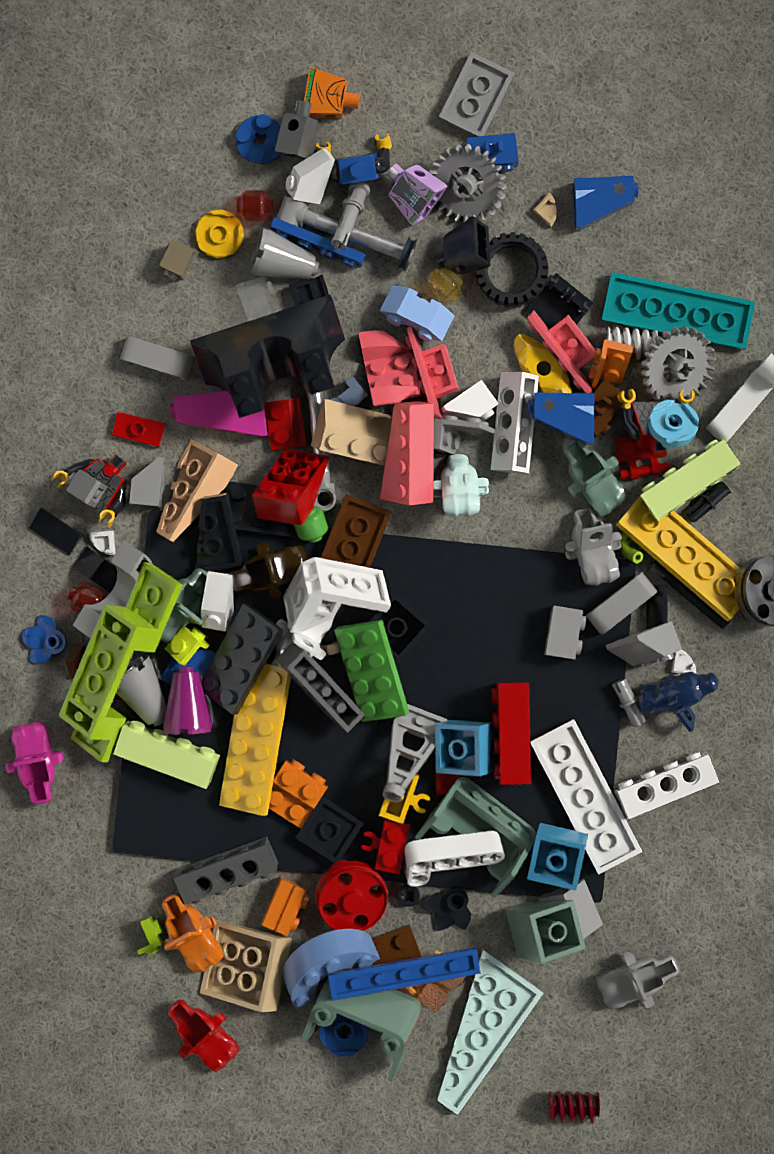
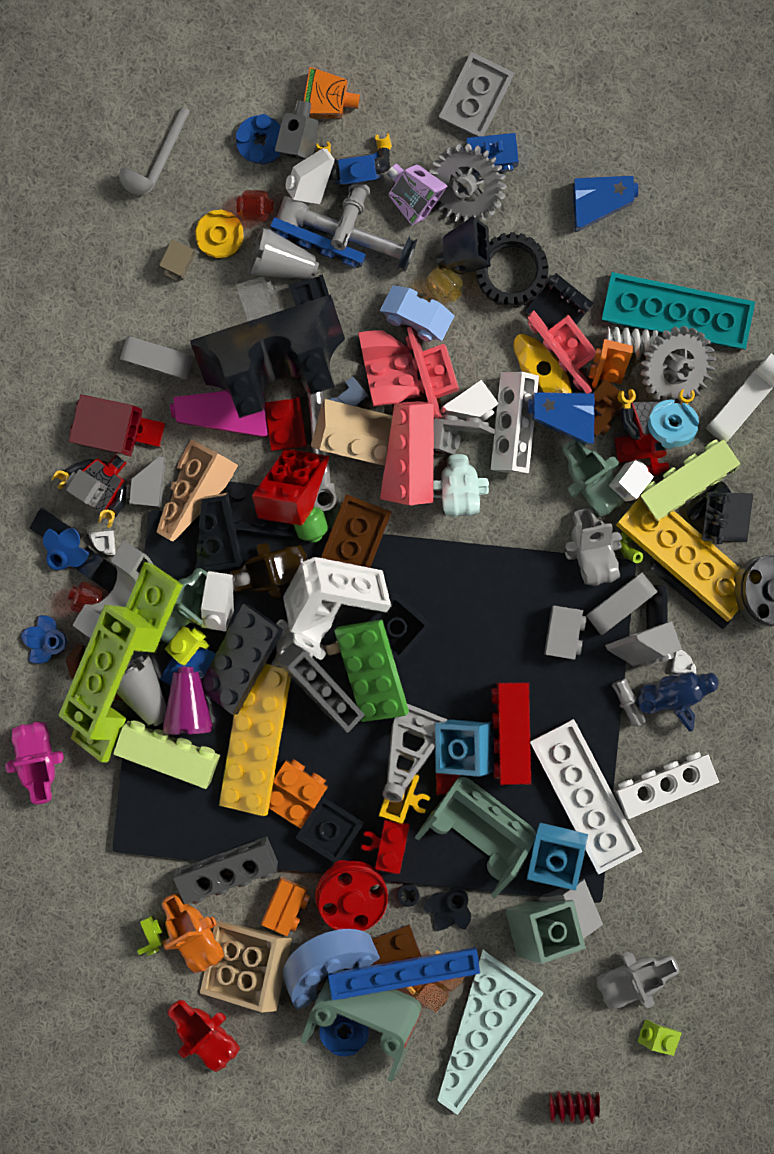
white beam [403,831,505,887] -> none
tan tile [532,193,557,228] -> none
none -> blue plate [43,528,89,570]
none -> dark red brick [69,394,143,457]
none -> light grey piece [119,107,190,195]
none -> white brick [609,460,653,502]
none -> lime bracket [638,1020,682,1056]
none -> black hinge [701,492,754,544]

